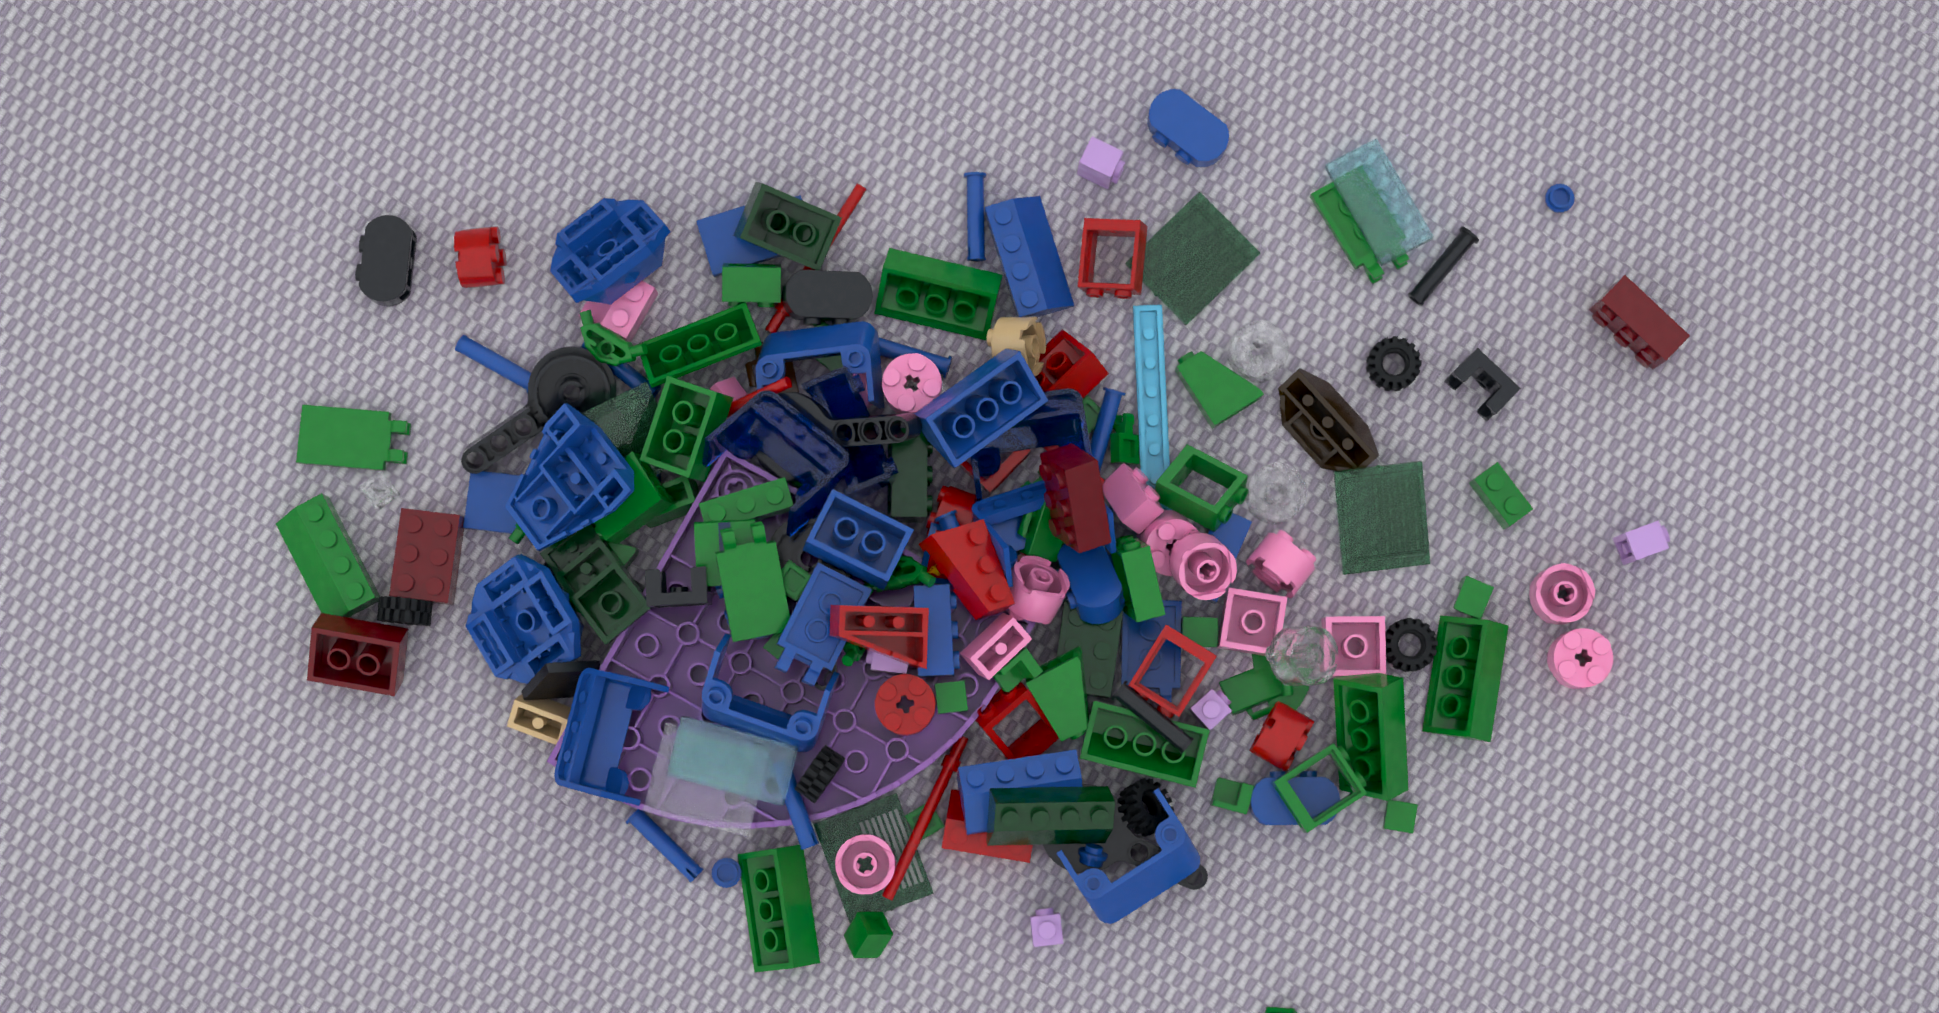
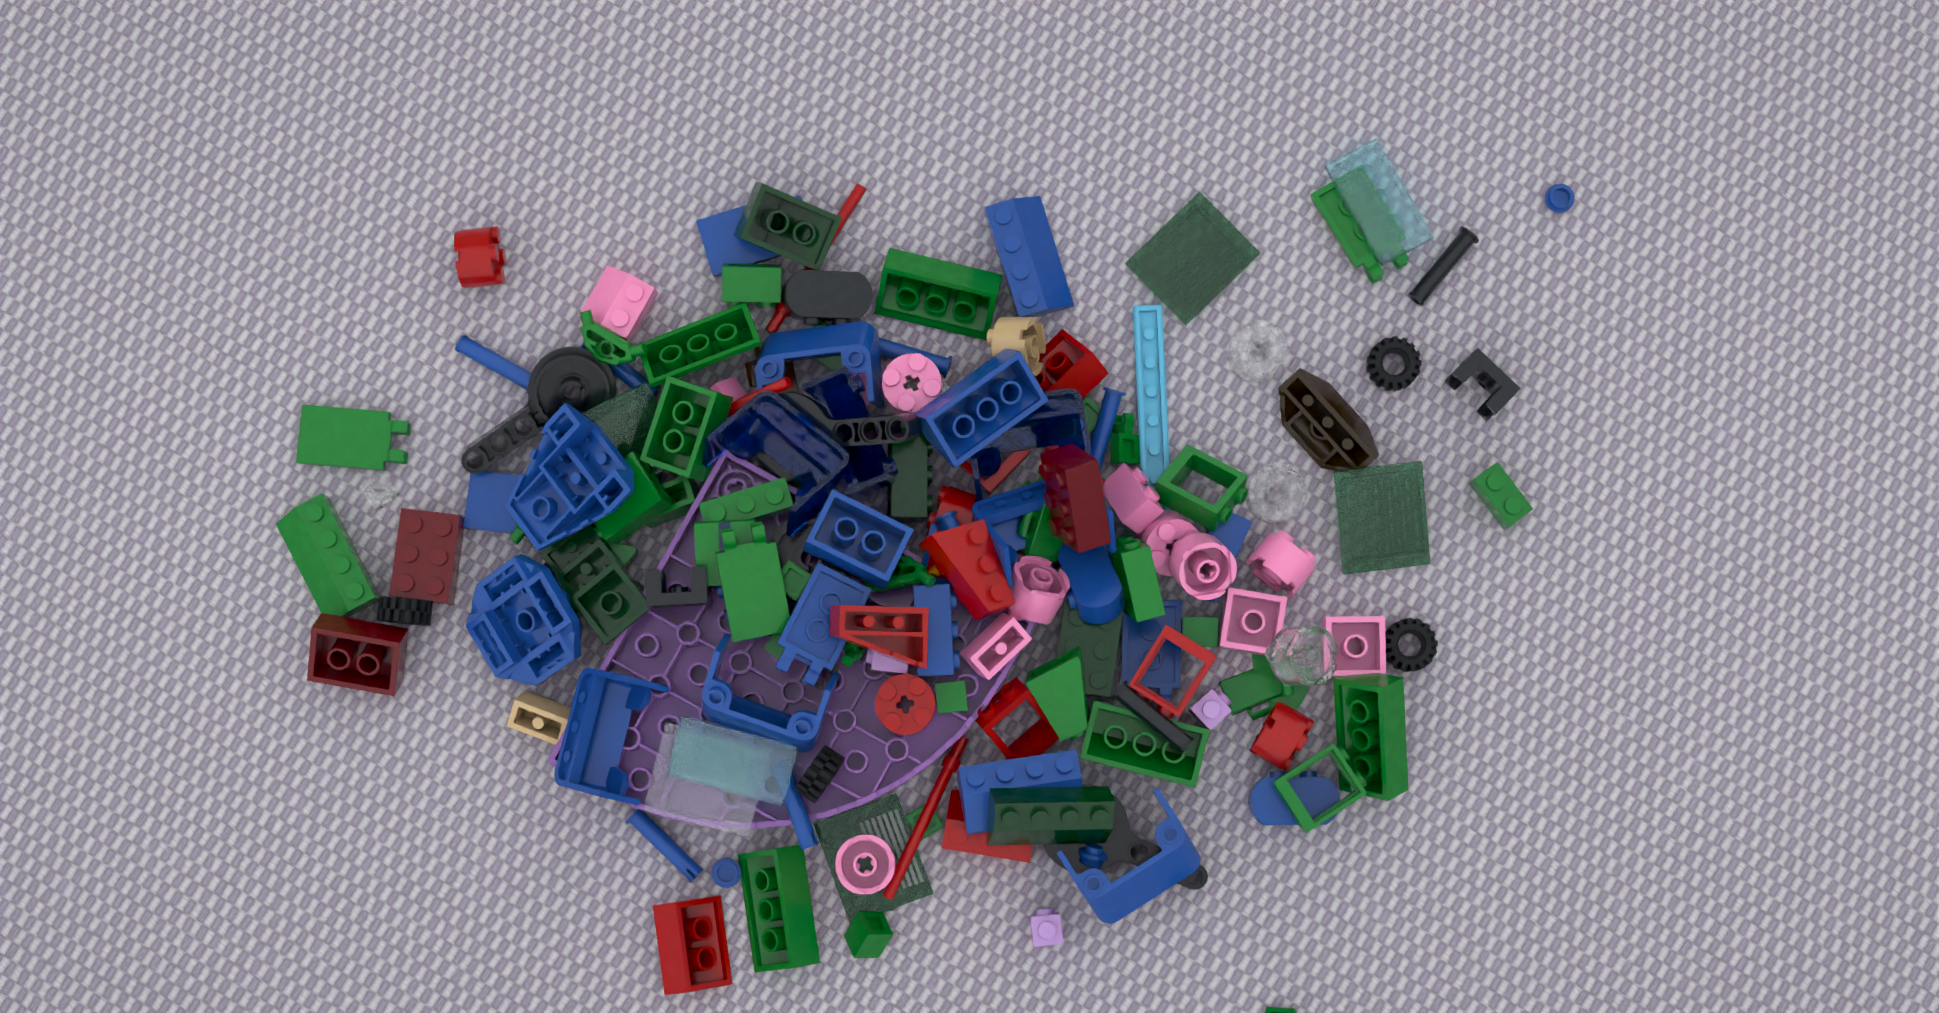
black brick [355,215,417,306] -> none
black tile [521,660,600,700] -> none
blue piece [550,198,670,305] -> none
blue pin [964,172,986,262] -> none
green panel [993,648,1043,692] -> none
lavender brick [1077,137,1126,189] -> none
red window [1077,218,1148,299] -> none
black tyre [1117,778,1174,837] -> none
blue brick [1147,89,1229,167] -> none
green slope [1175,351,1264,429] -> none
green panel [1210,777,1254,815] -> none
green tile [1382,800,1418,834] -> none
green slope [1422,615,1509,742] -> none
green panel [1453,576,1494,619] -> none
bright pink brick [1529,563,1595,625] -> none
bright pink brick [1547,628,1613,689] -> none
dark red brick [1589,275,1690,370] -> none
lavender brick [1613,520,1670,565] -> none
none -> red slope [653,895,733,995]

